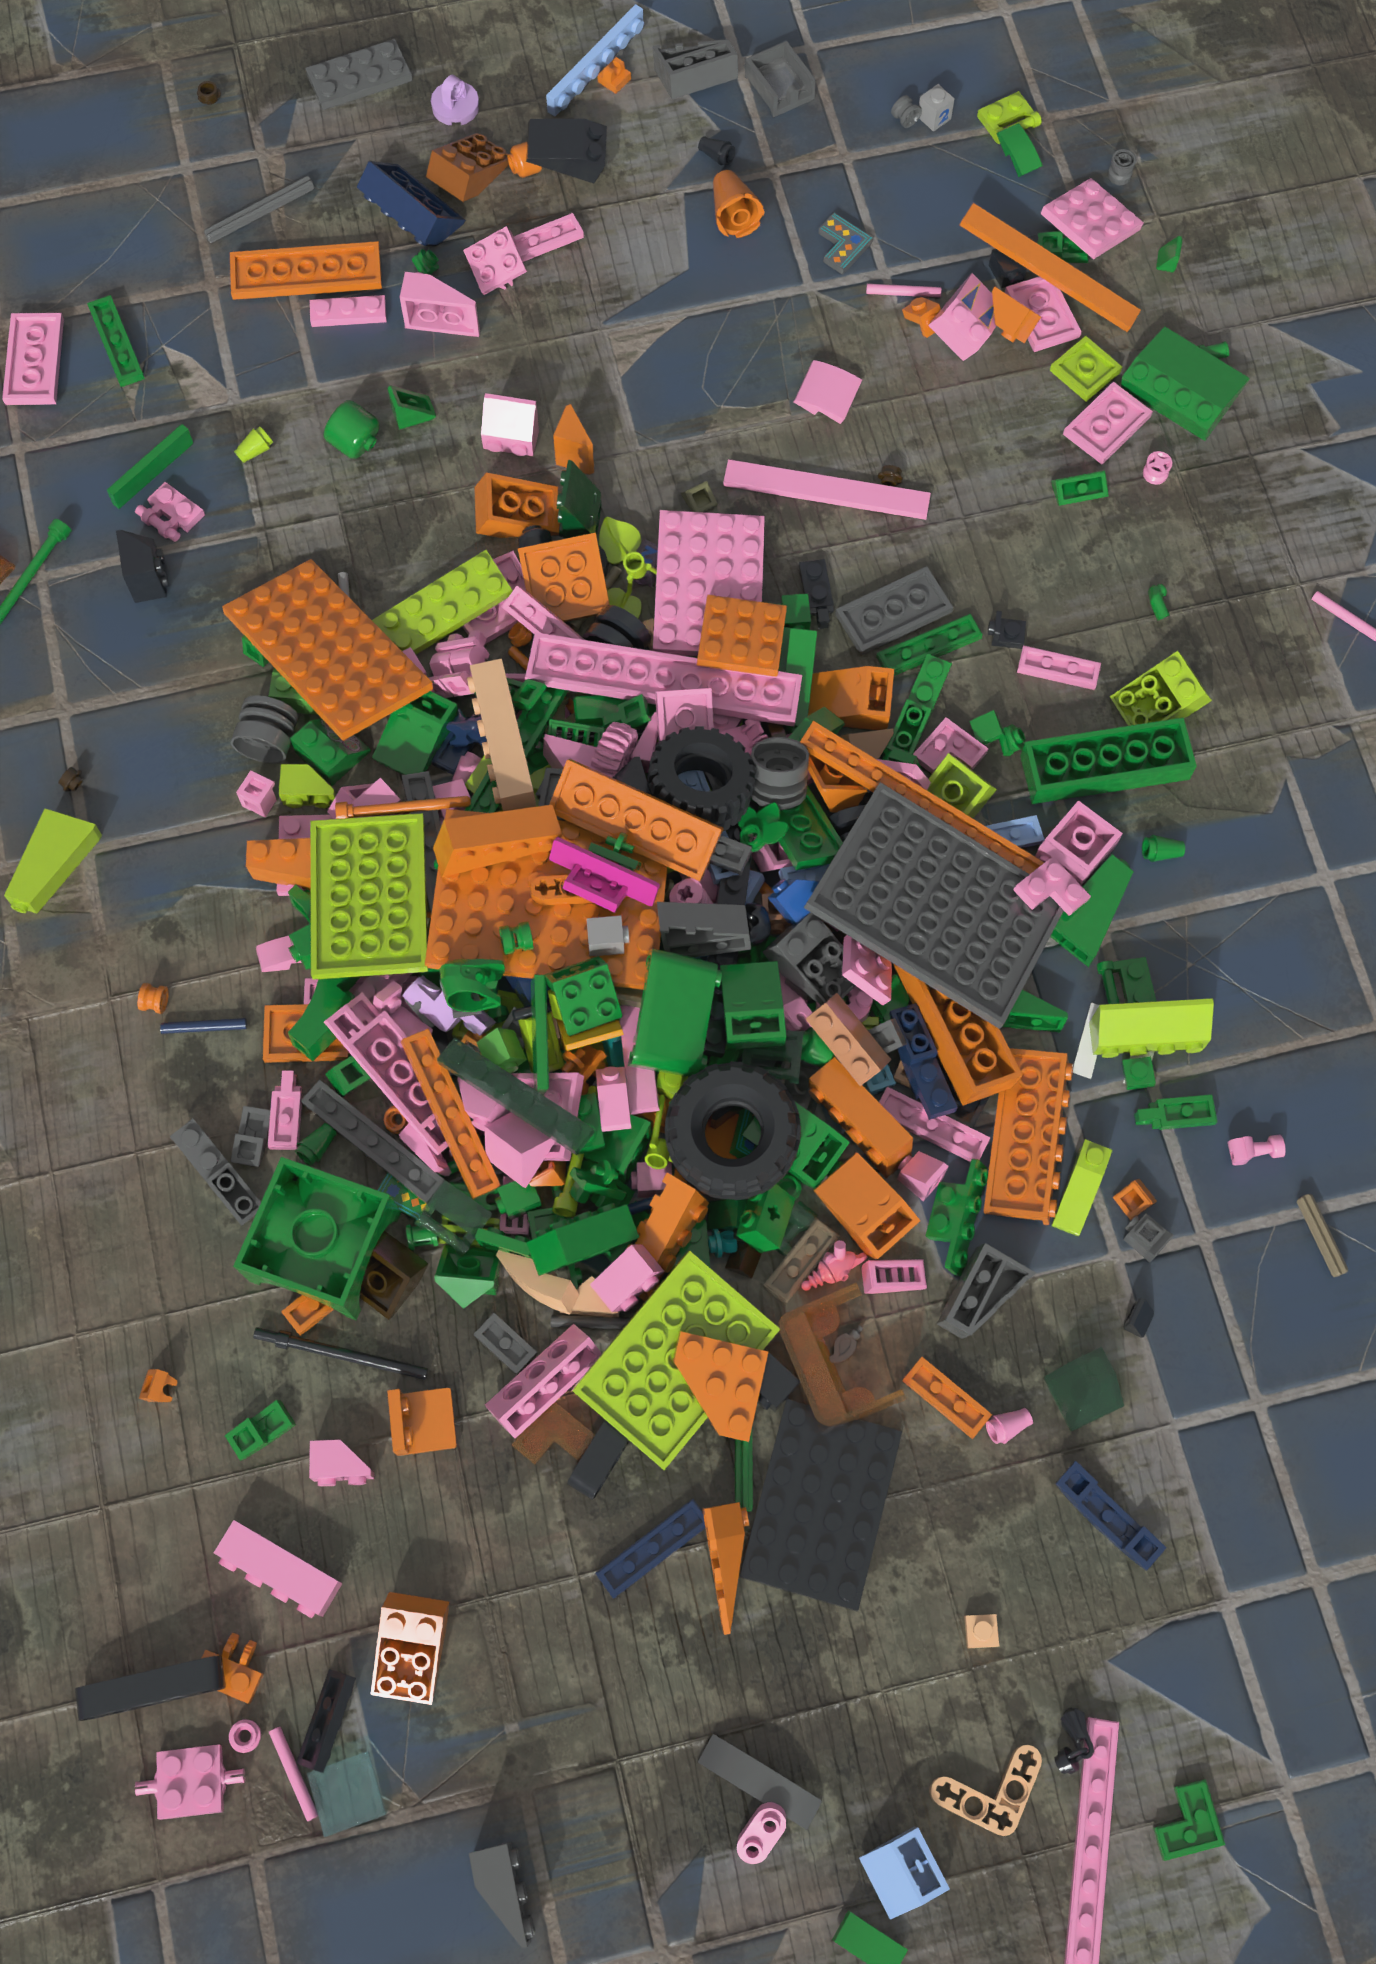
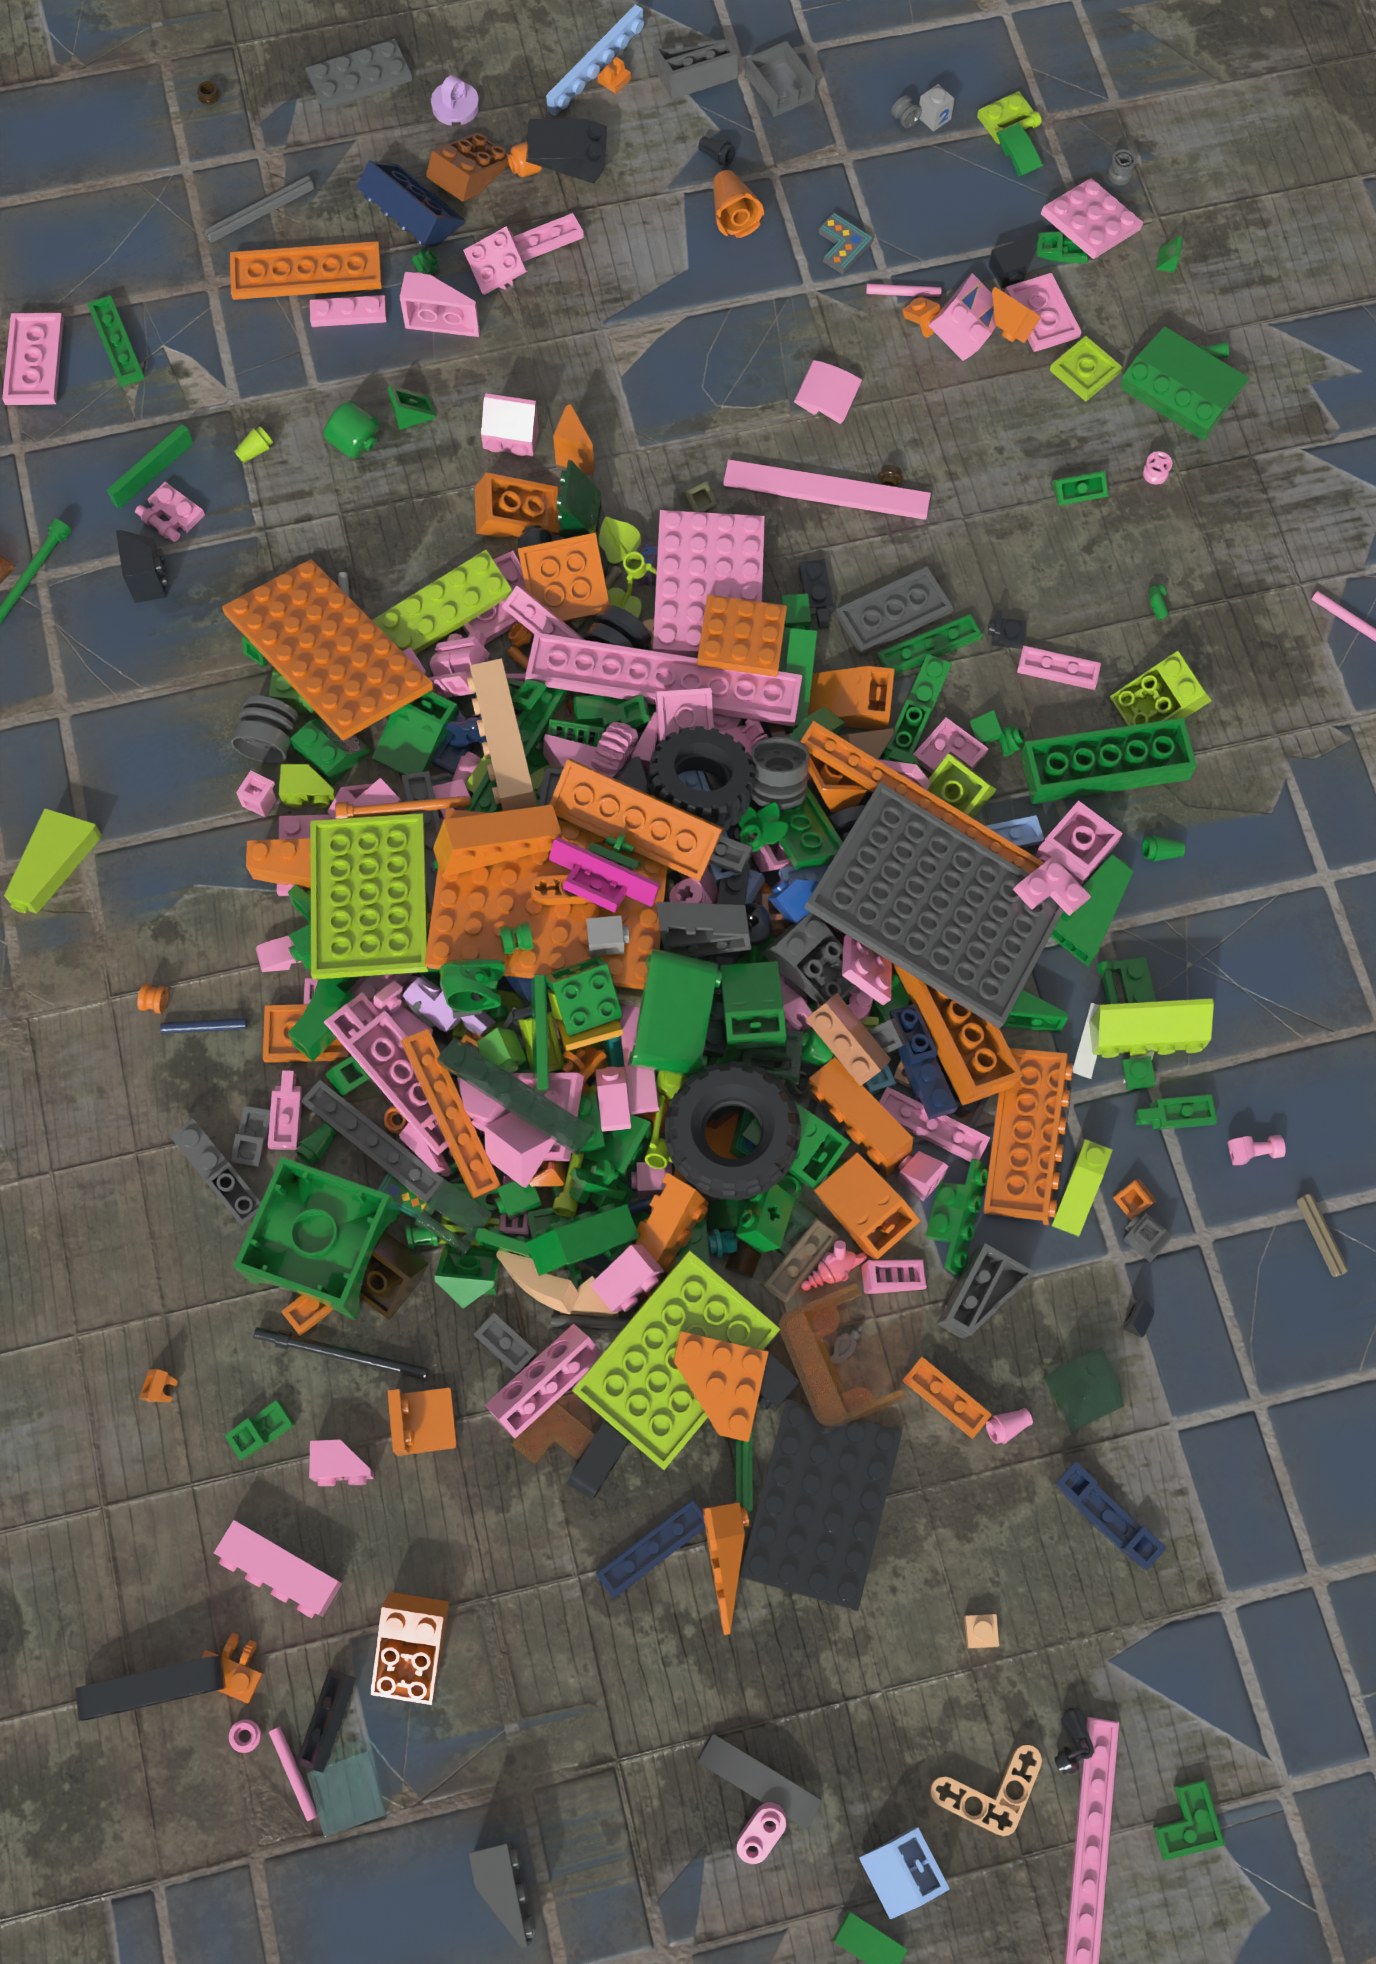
dark brown plate [58,767,84,792] -> none
bright pink plate [135,1744,245,1820] -> none
orange tile [960,203,1141,332] -> none
bright pink plate [1063,382,1153,464] -> none

